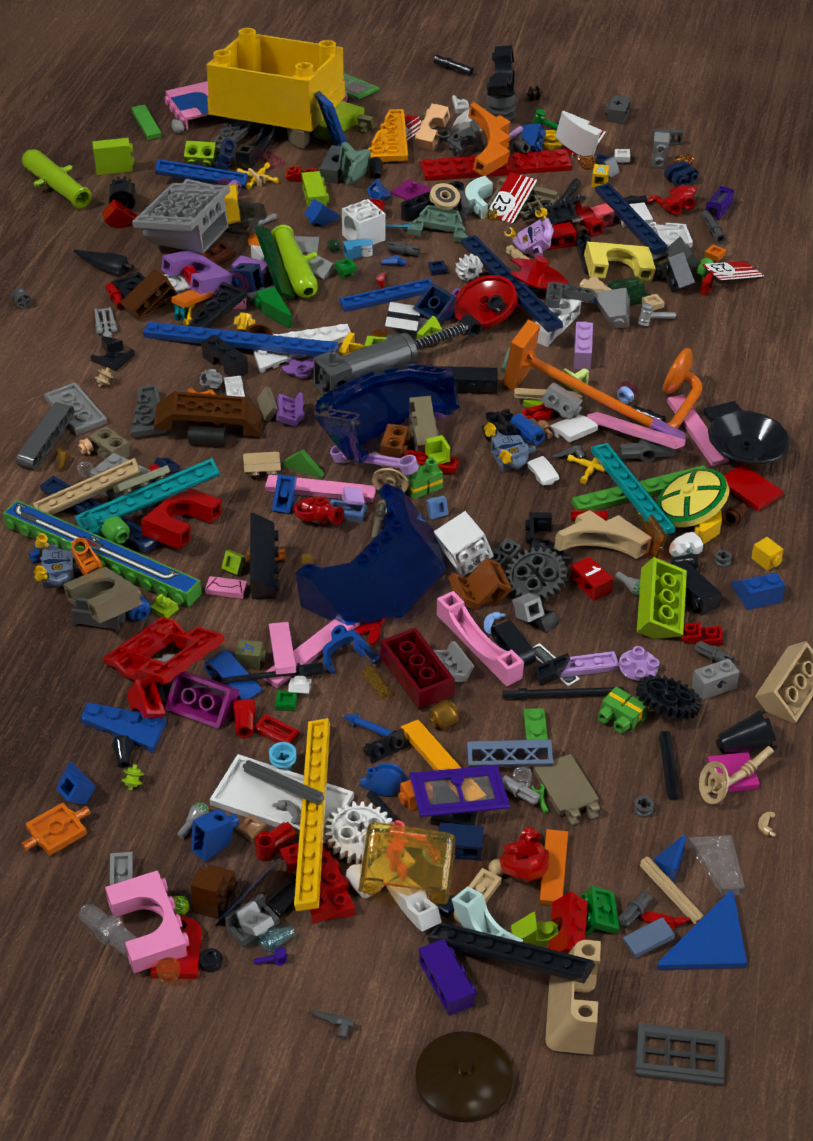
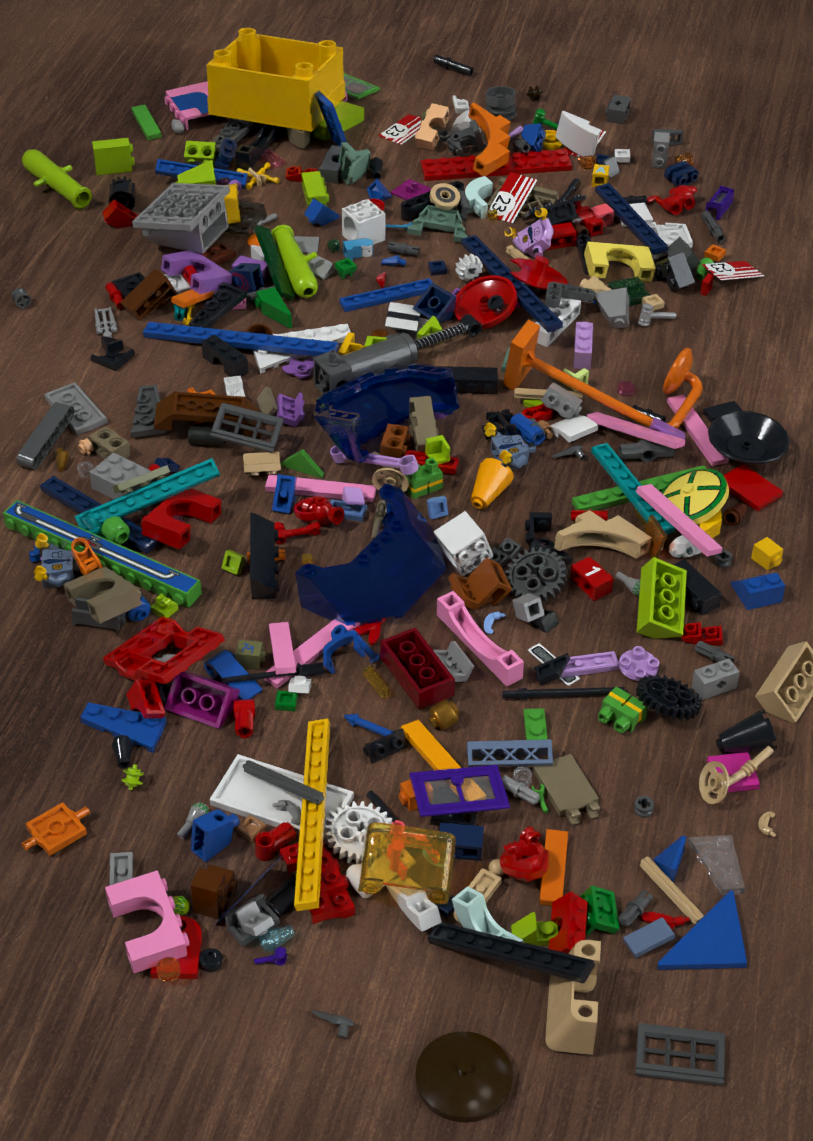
tan tile [33,458,142,515] -> none
blue slope [56,762,96,804] -> none
black piece [73,249,134,276] -> none
clear piece [78,903,137,957] -> none
tan wheel [94,367,114,387] -> none
light grey gear [199,369,222,390] -> none
bright pink tile [205,576,247,599] -> none
yellow gear [234,313,255,332] -> none
red tile [253,714,300,743] -> none
medium azure piece [269,742,297,771] -> none
olive tile [357,114,374,133] -> none
blue hat [359,763,410,796] -> none
light orange wing [368,109,408,162] -> none
dark purple brick [419,939,477,1016] -> none
black brick [487,45,515,96] -> none
black beam [491,620,536,666] -> none
white slope [527,456,559,486] -> none
yellow piece [567,454,606,484] -> none
light blue tile [617,386,634,404] -> none
black axle [659,731,680,800] -> none
black cone [671,552,699,569] -> none
none -> lime slope [175,160,216,185]
none -> dark grey piece [210,403,284,453]
none -> red brick [274,522,321,545]
none -> light orange cone [470,458,514,509]
none -> bright pink tile [636,484,723,556]

